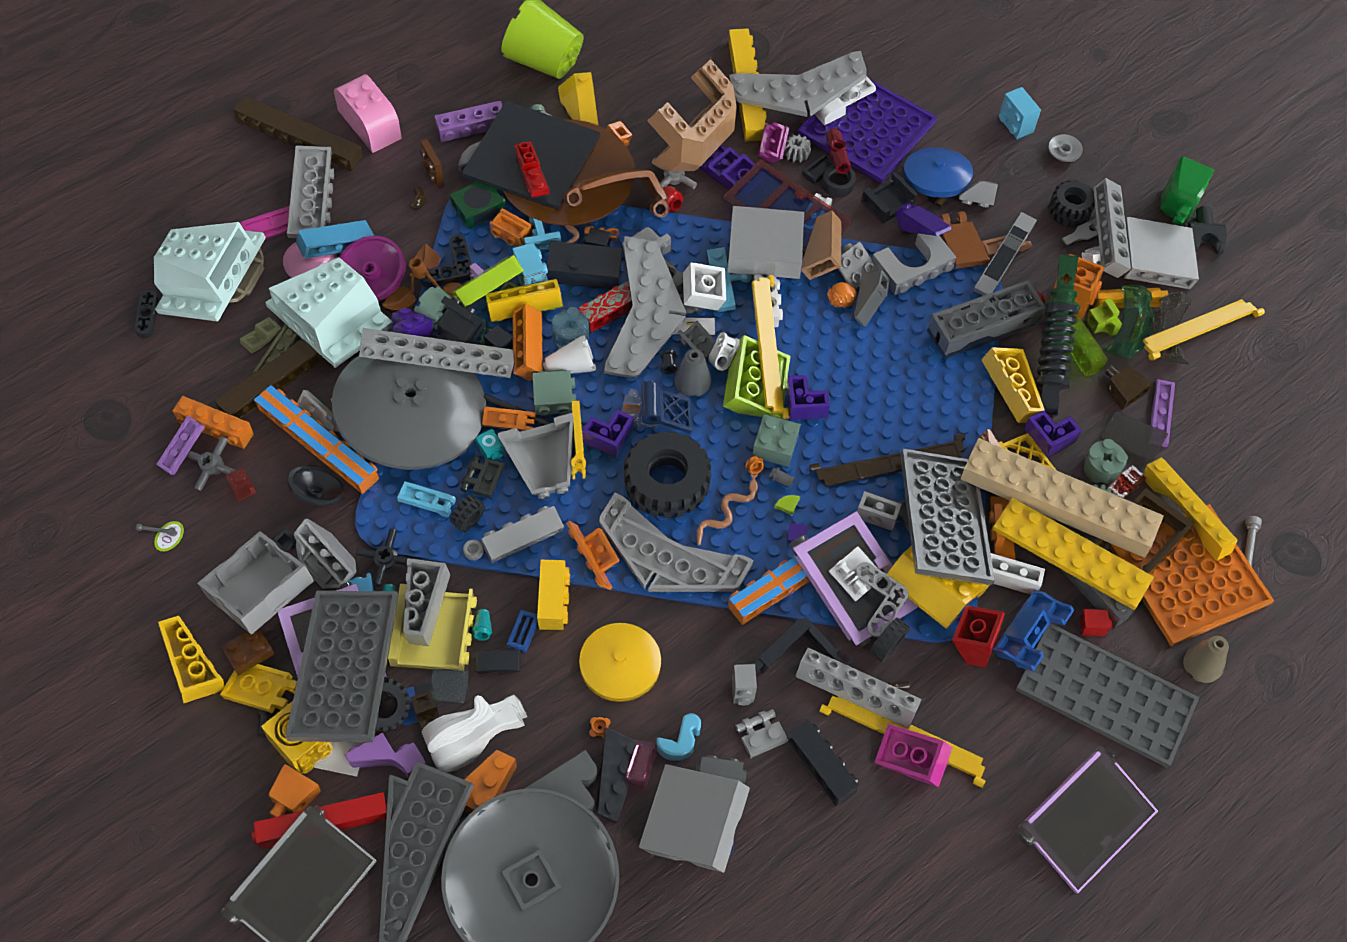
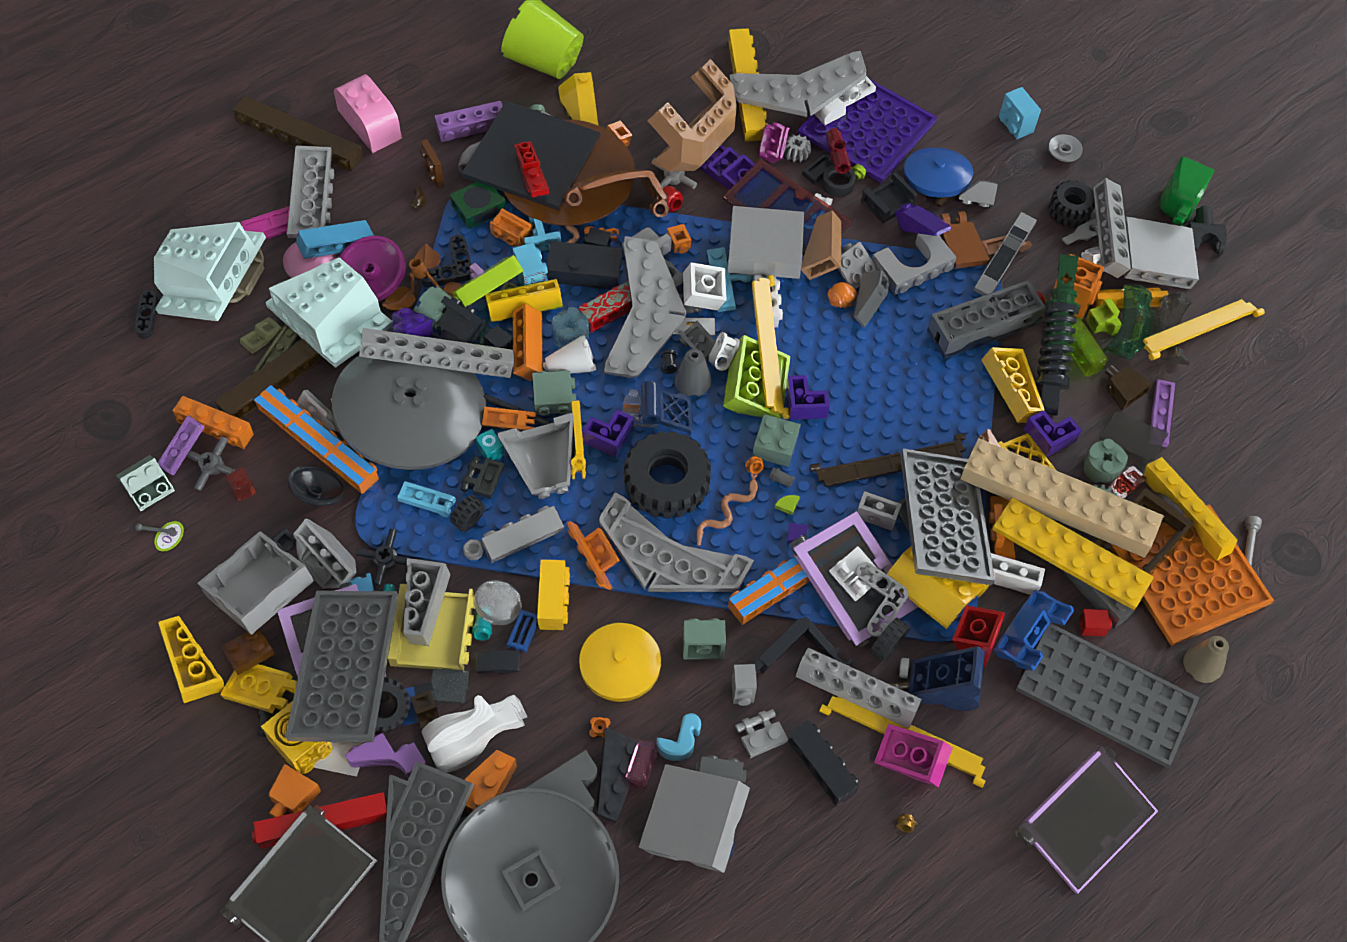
none -> slope [116,455,175,511]
none -> clear wheel [473,580,522,625]
none -> orange brick [667,224,691,254]
none -> sand green brick [683,618,726,659]
none -> lime plate [851,164,866,180]
none -> pearl gold plate [896,814,917,833]
none -> light grey tile [899,658,909,679]
none -> dark blue brick [908,646,985,711]

